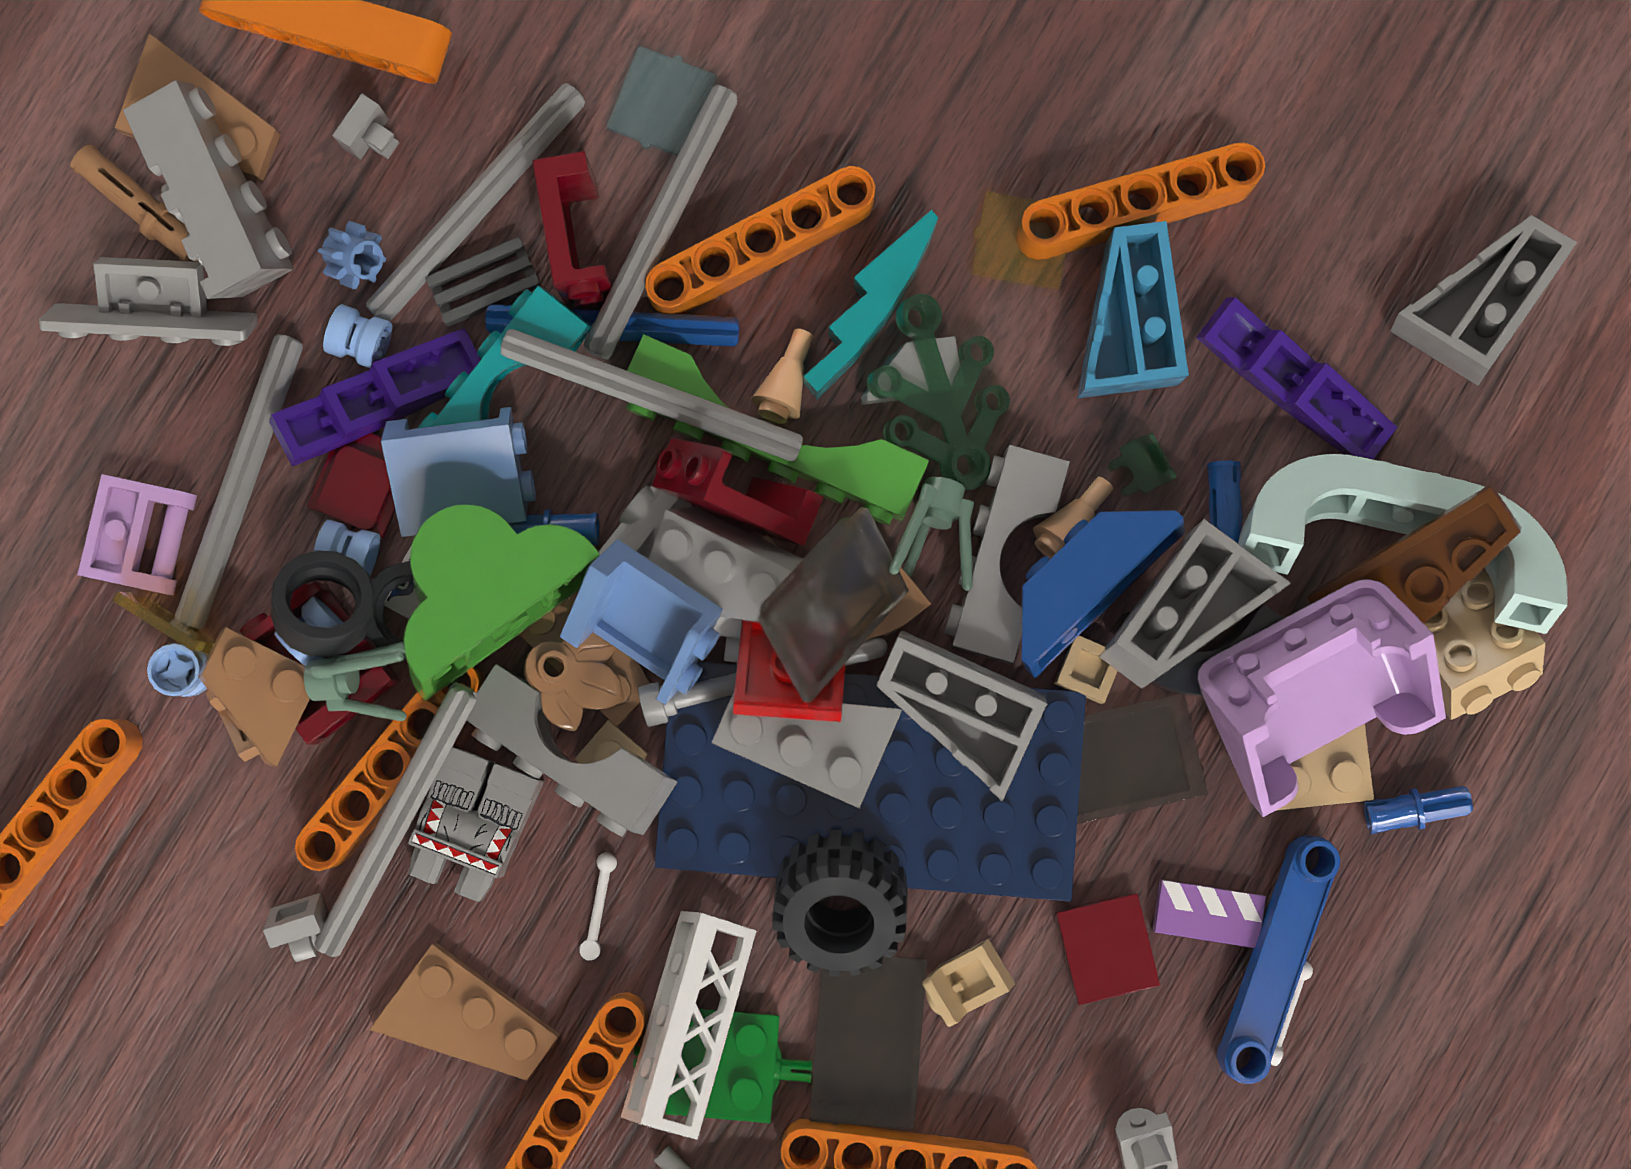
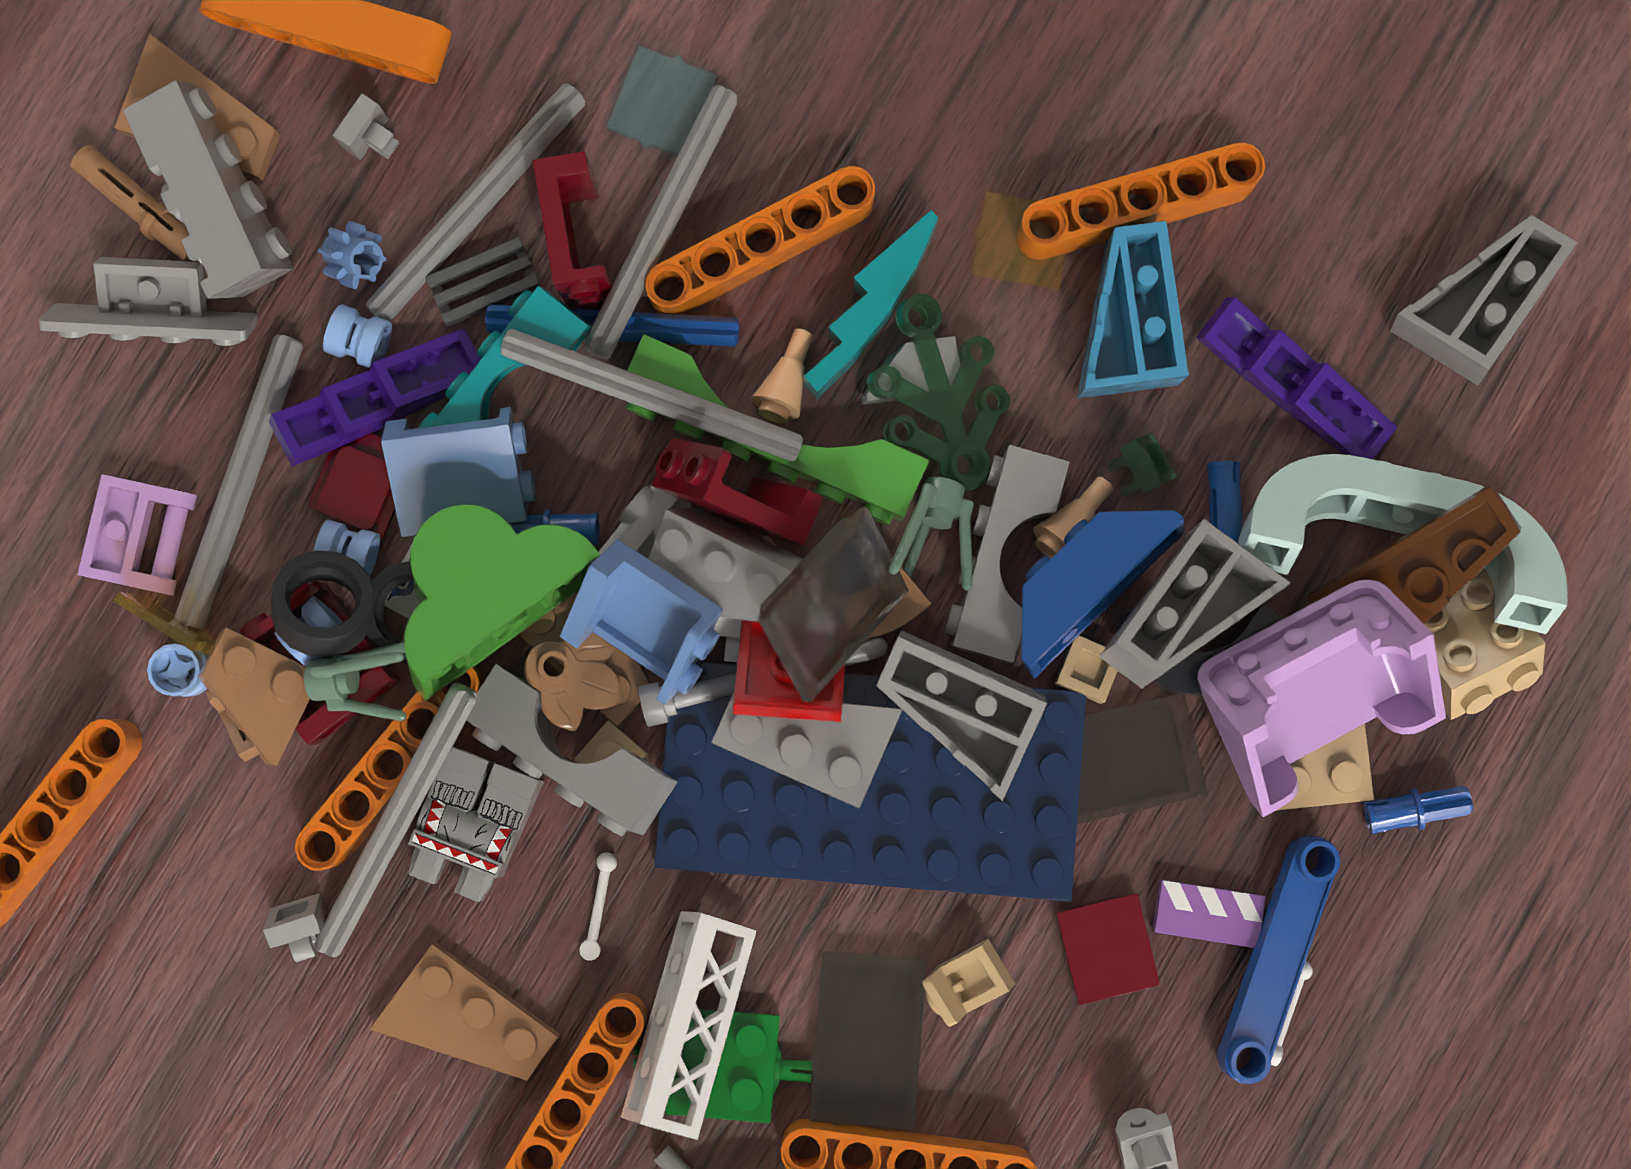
black tyre [772,829,908,977] -> none

